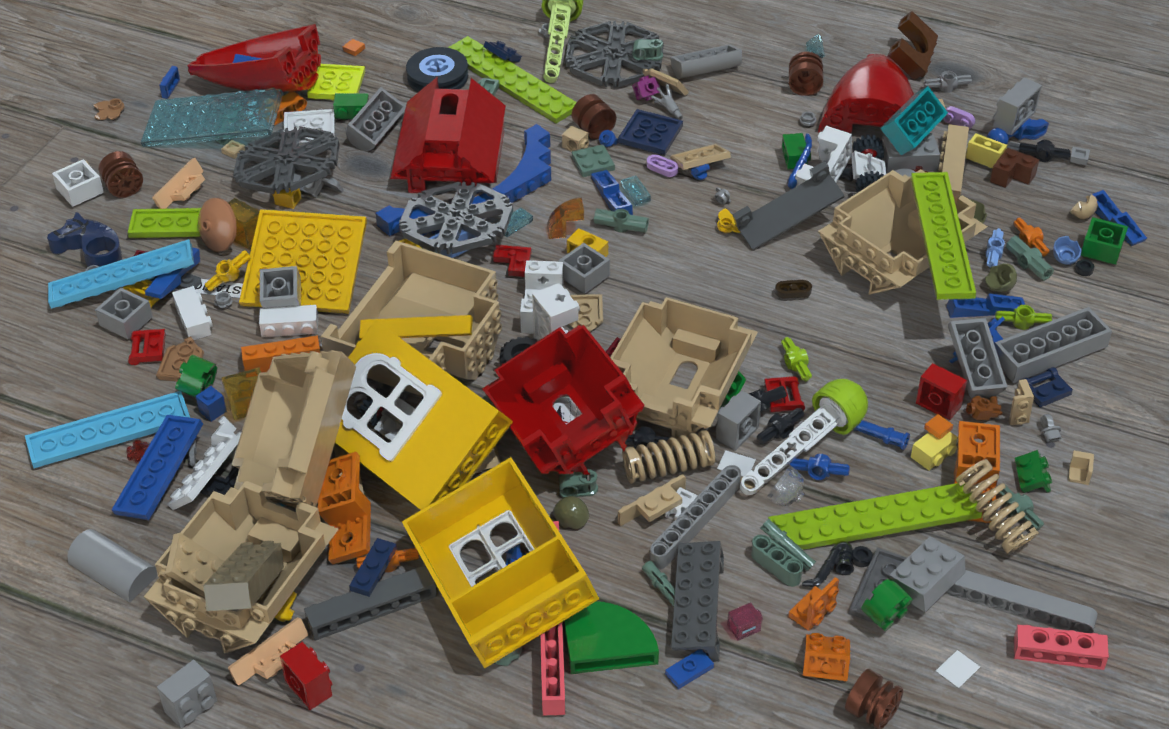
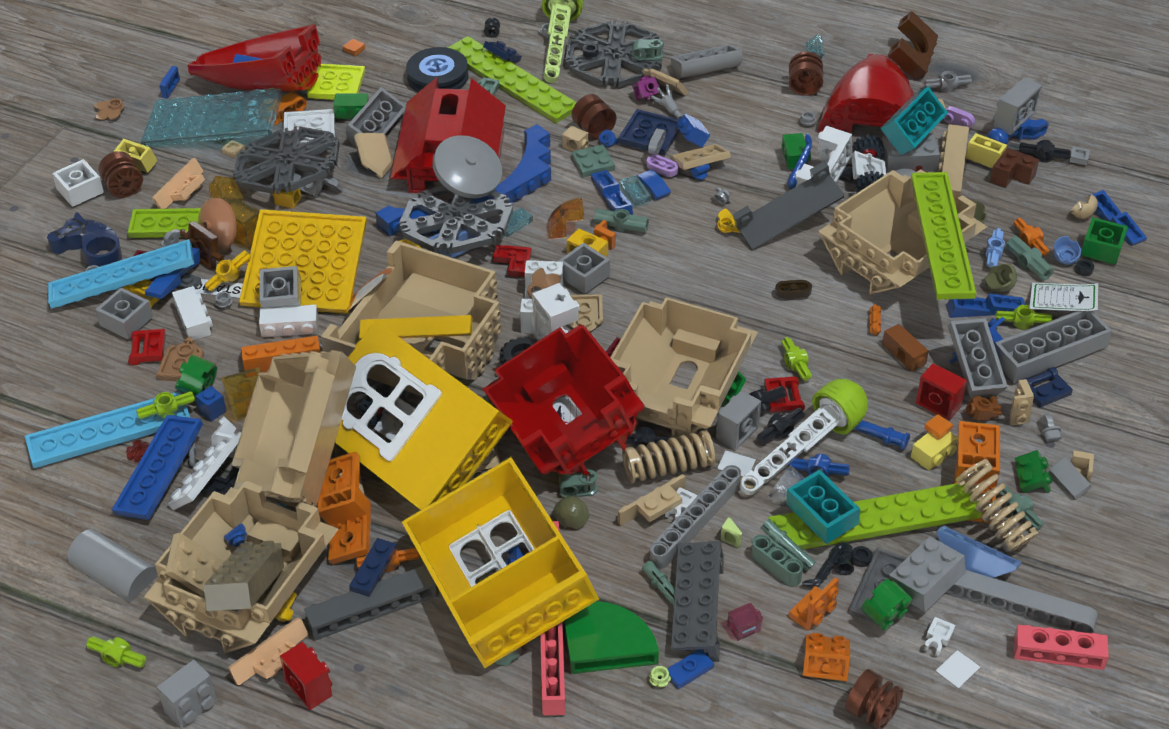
none -> lime axle [86,636,147,668]
none -> light yellow brick [114,139,158,173]
none -> lime axle [136,391,195,419]
none -> light grey piece [161,229,180,247]
none -> reddish brown plate [180,221,225,270]
none -> clear yellow bracket [209,176,243,204]
none -> blue plate [224,523,248,547]
none -> sticker [345,268,392,313]
none -> tan tile [354,133,394,179]
none -> light grey dish [433,135,502,198]
none -> black wheel [484,18,500,38]
none -> medium nougat plate [527,268,561,298]
none -> black tile [583,44,599,58]
none -> orange bracket [593,220,616,250]
none -> blue slope [637,169,671,201]
none -> light grey beam [648,128,666,155]
none -> yellowish green plate [649,666,671,687]
none -> blue brick [677,113,710,148]
none -> yellowish green slope [721,517,742,548]
none -> teal brick [787,470,860,544]
none -> orange axle [870,304,881,336]
none -> dark orange brick [882,324,929,371]
none -> white plate [924,617,956,656]
none -> medium blue wedge [937,526,1022,578]
none -> white sticker [1029,283,1098,311]
none -> light grey tile [1049,457,1092,499]

